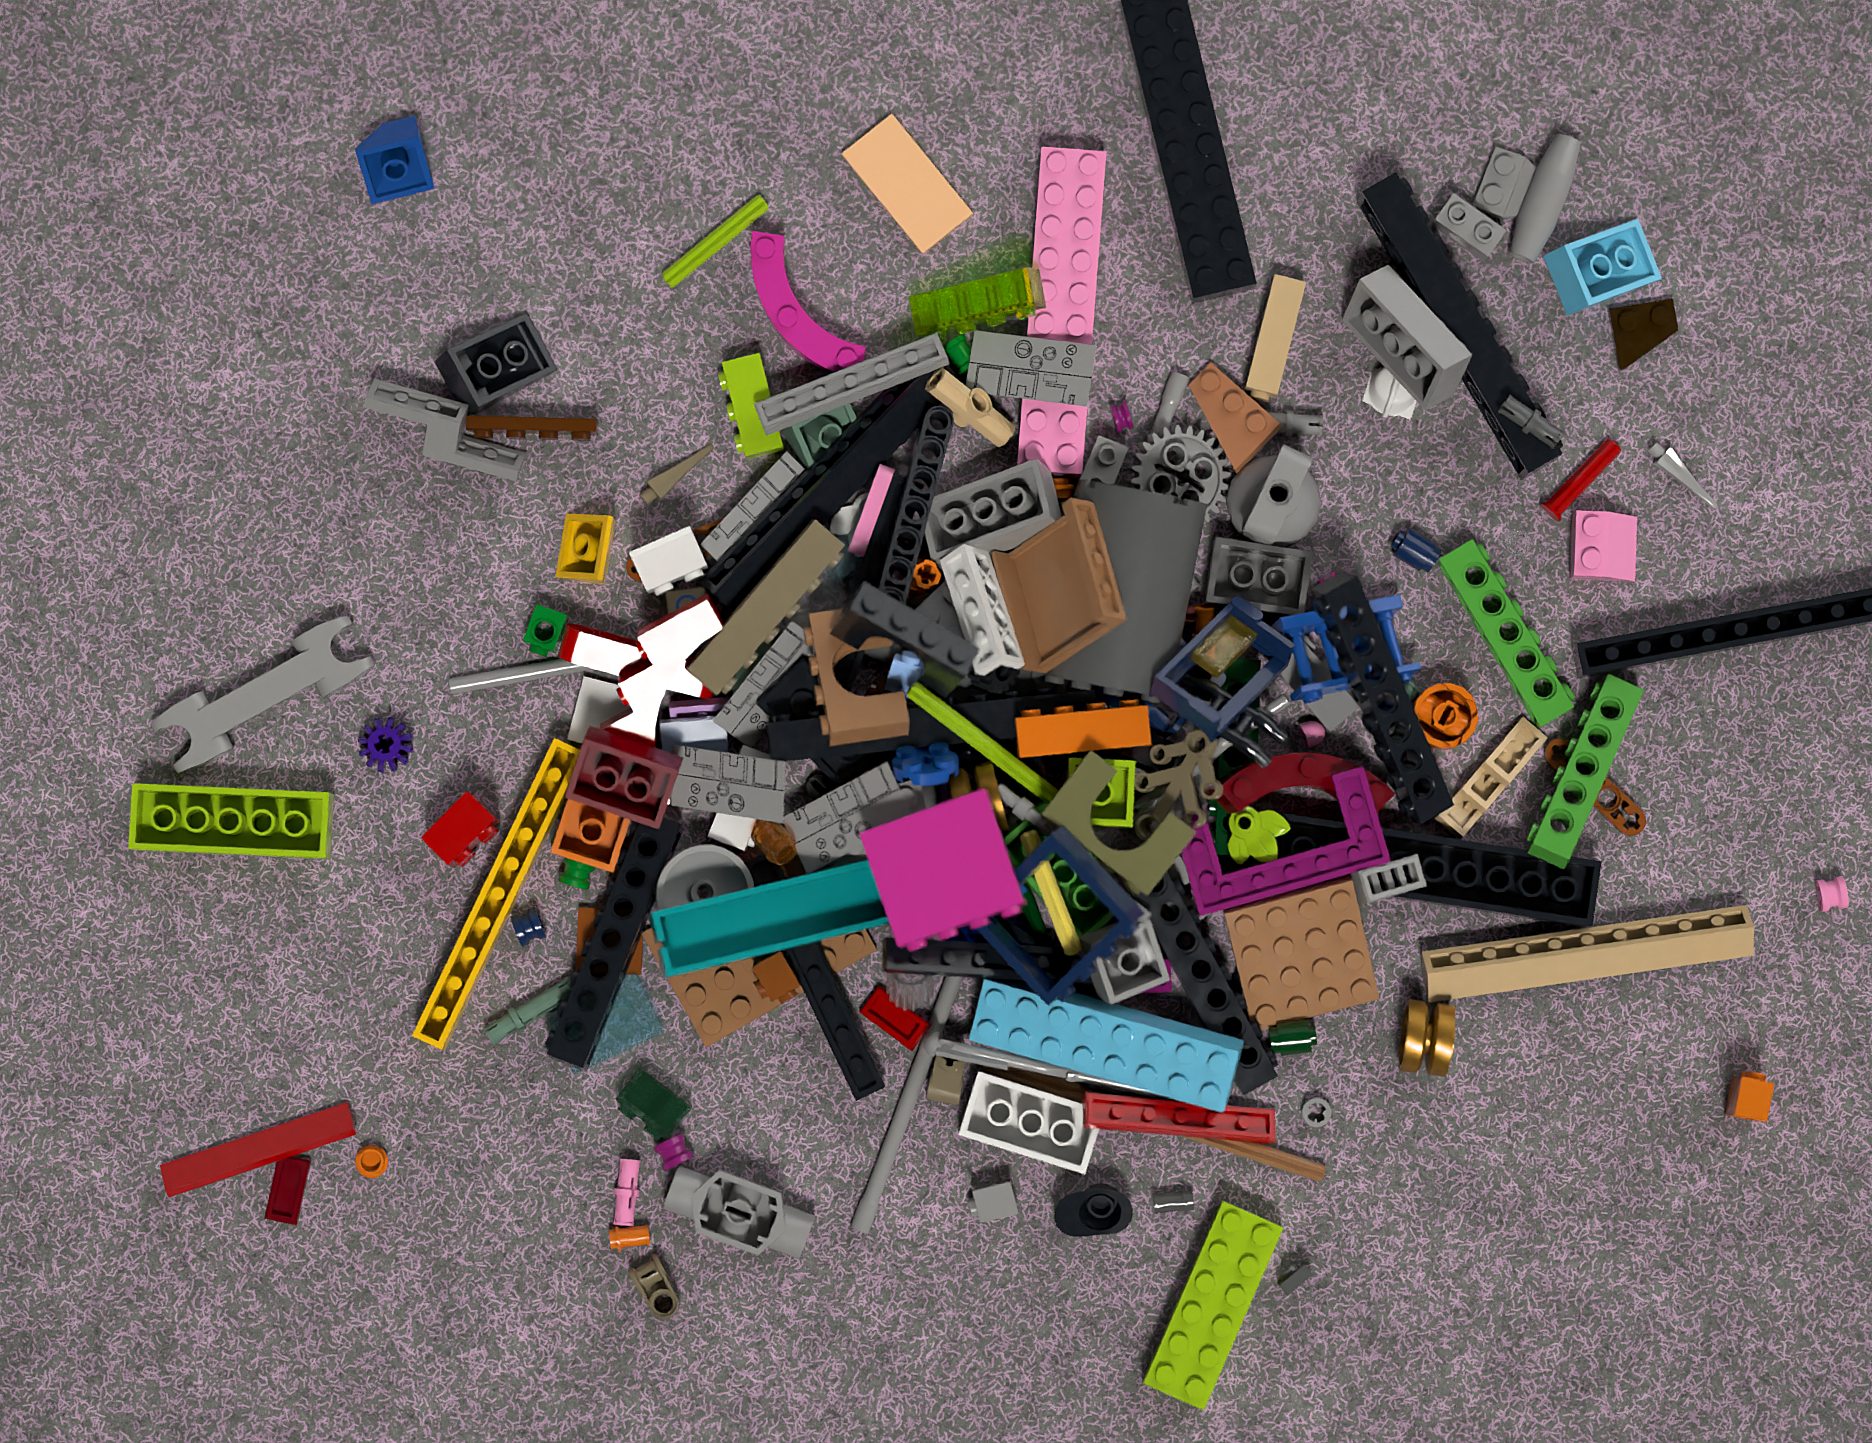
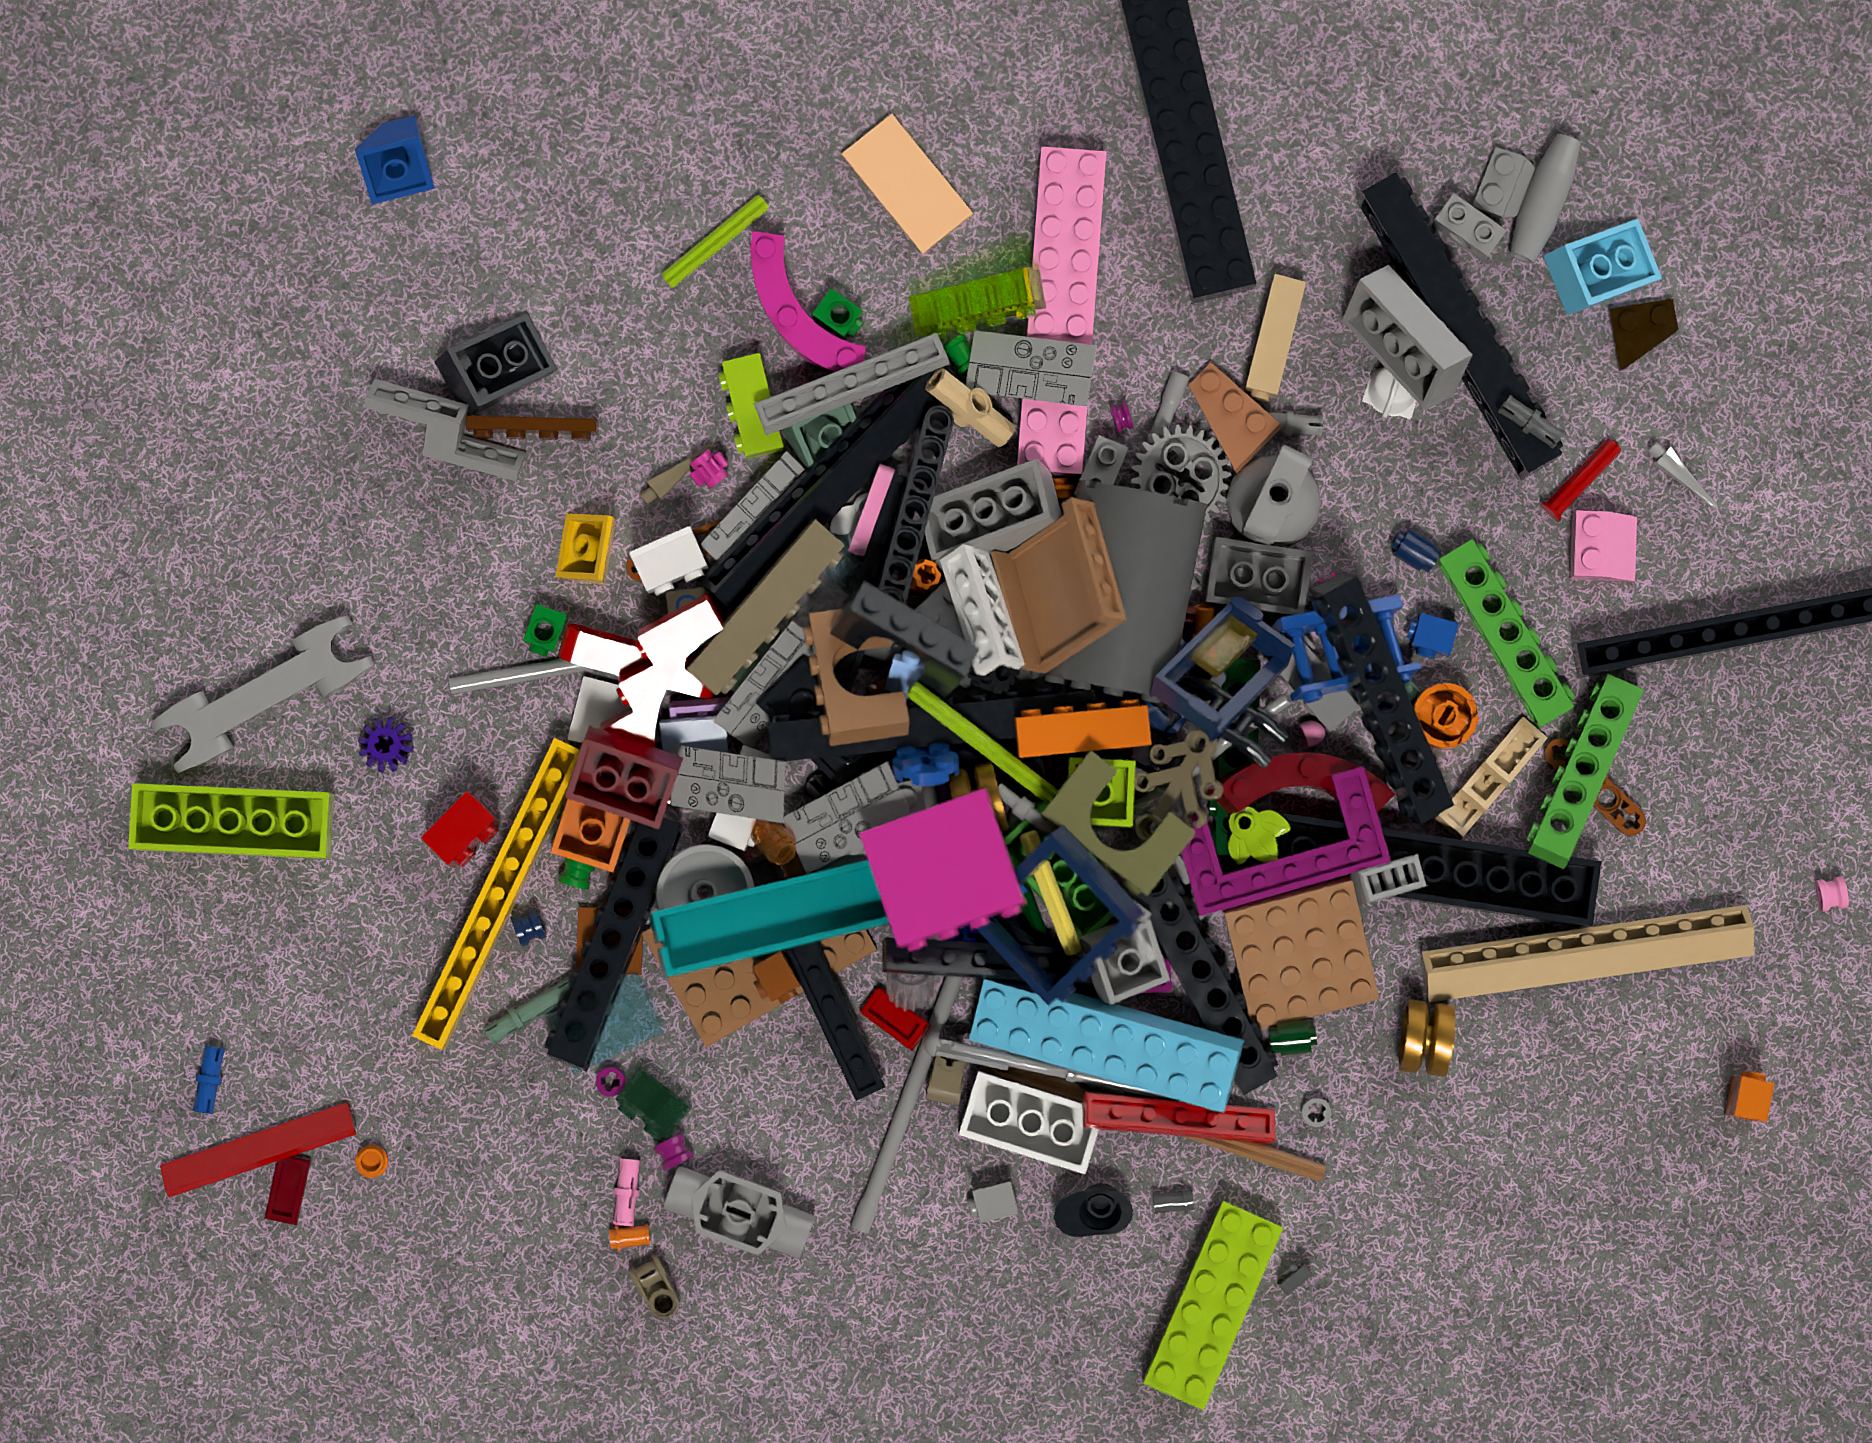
none -> blue pin [192,1046,225,1114]
none -> magenta bush [596,1067,626,1096]
none -> dark pink gear [689,448,729,489]
none -> green brick [812,288,864,341]
none -> blue brick [1406,613,1459,659]

